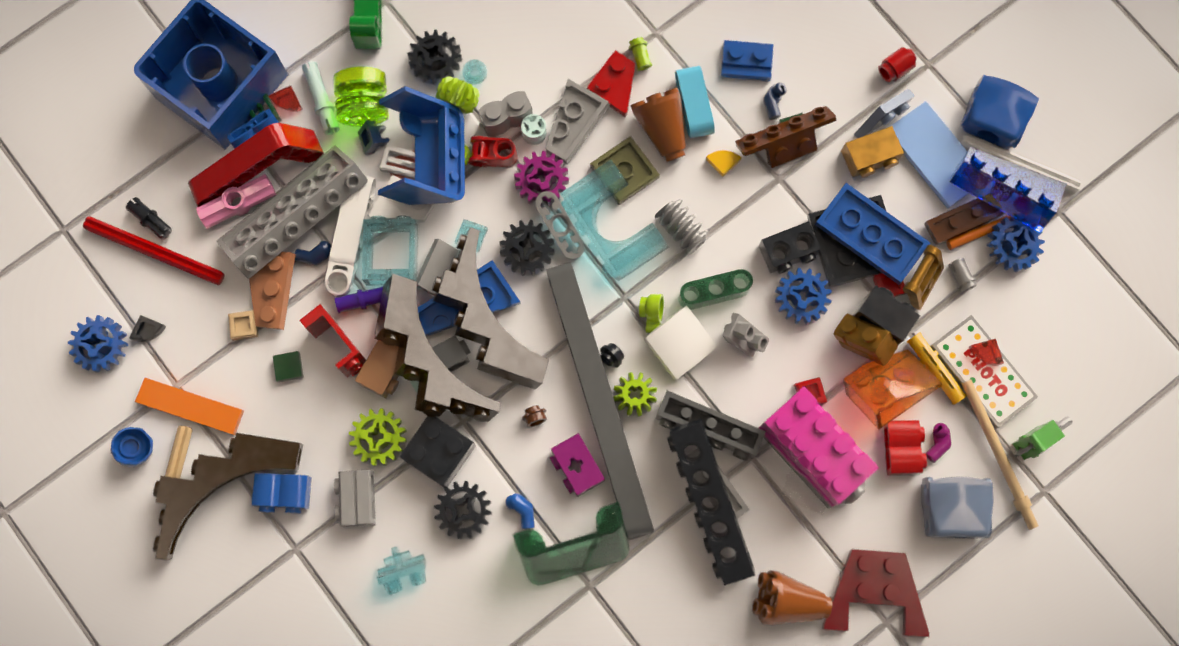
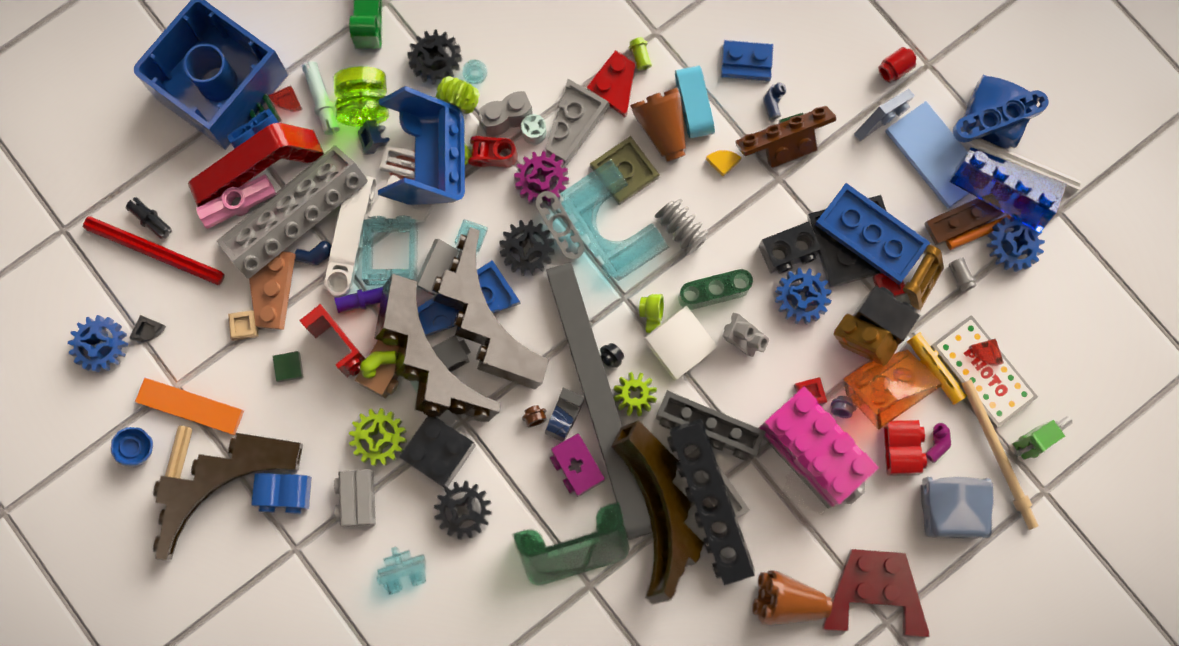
blue arm [505,493,535,529] -> none
pearl gold brick [841,126,904,178] -> none
none -> lime arm [360,351,397,378]
none -> leg [544,388,585,442]
none -> dark brown arch [611,420,704,605]
none -> plate [831,396,857,418]
none -> blue beam [953,90,1049,143]

